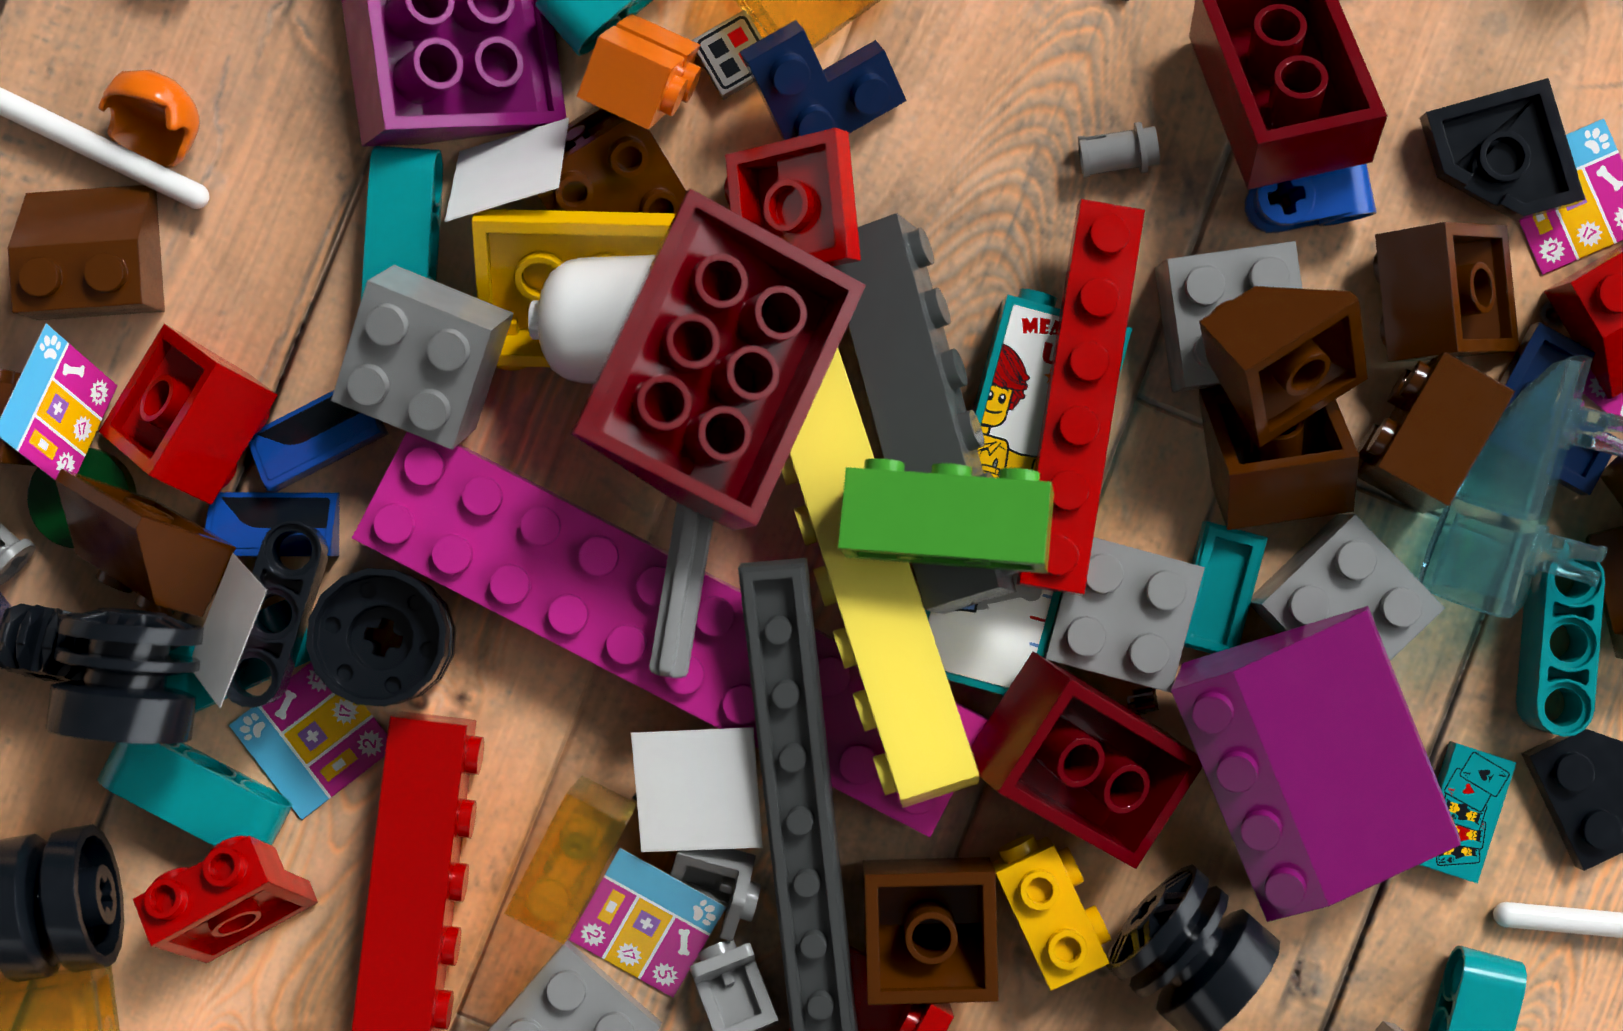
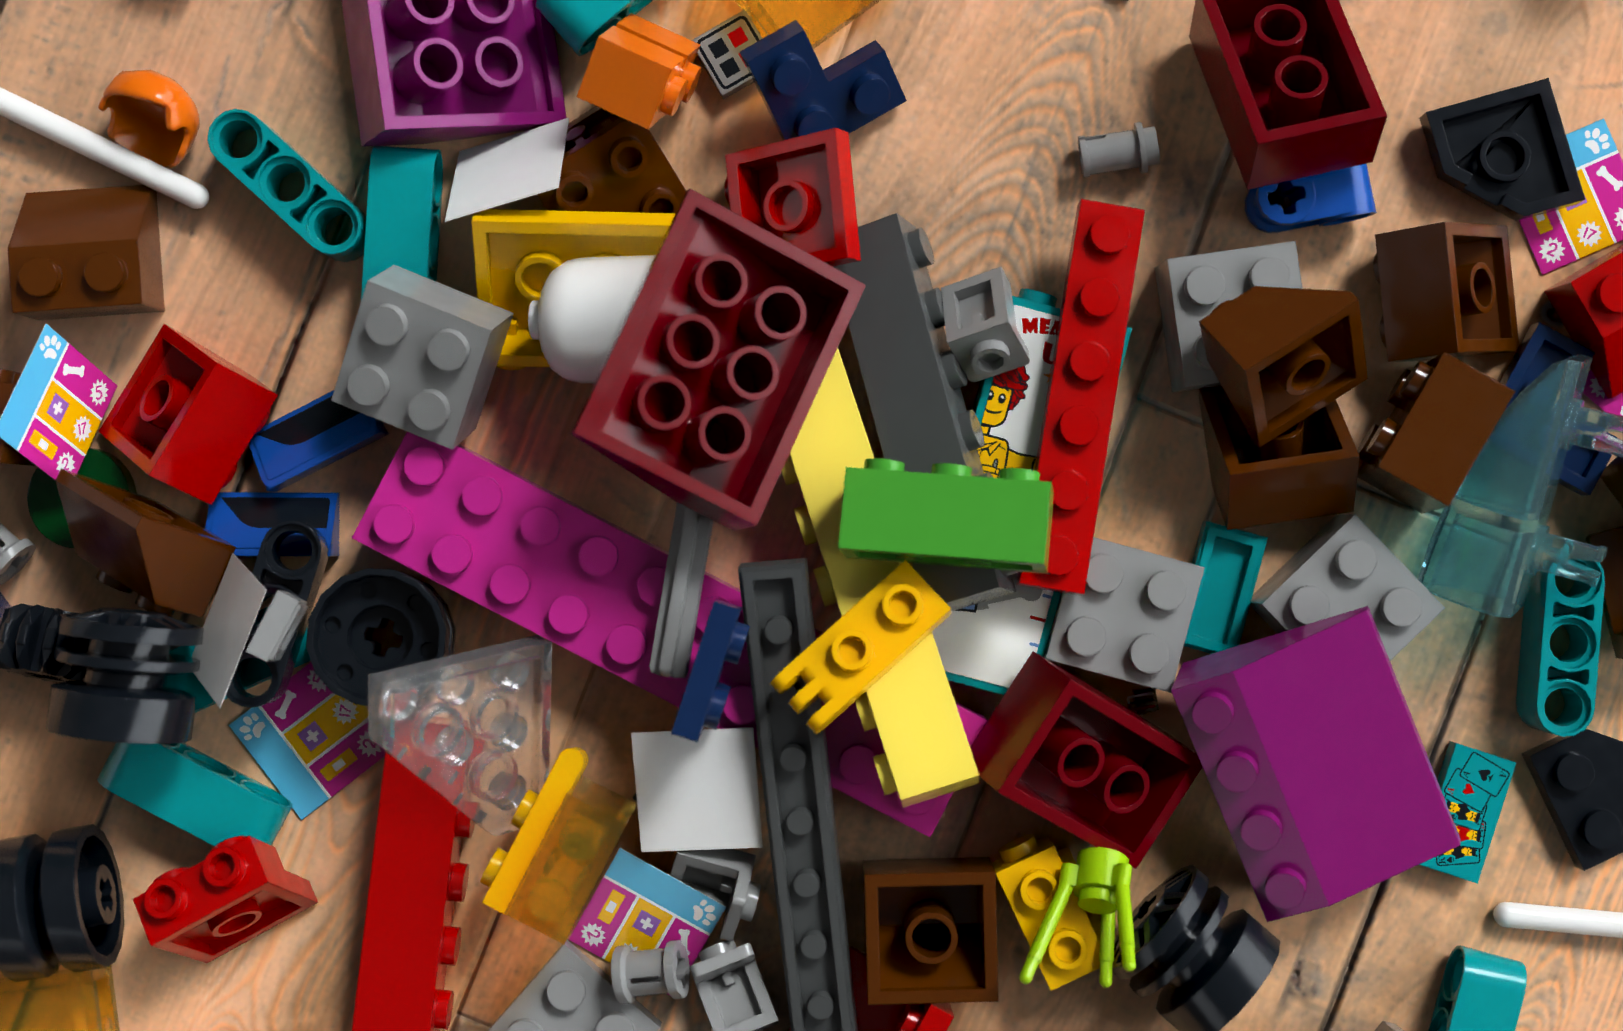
none -> teal beam [207,109,366,262]
none -> light grey tile [246,590,309,662]
none -> clear plate [368,635,552,837]
none -> yellow hinge [480,747,589,915]
none -> light grey bush [611,940,690,1004]
none -> dark blue plate [671,599,750,742]
none -> yellow hinge [770,560,952,734]
none -> light grey bracket [941,267,1030,382]
none -> lime plant [1019,847,1136,988]

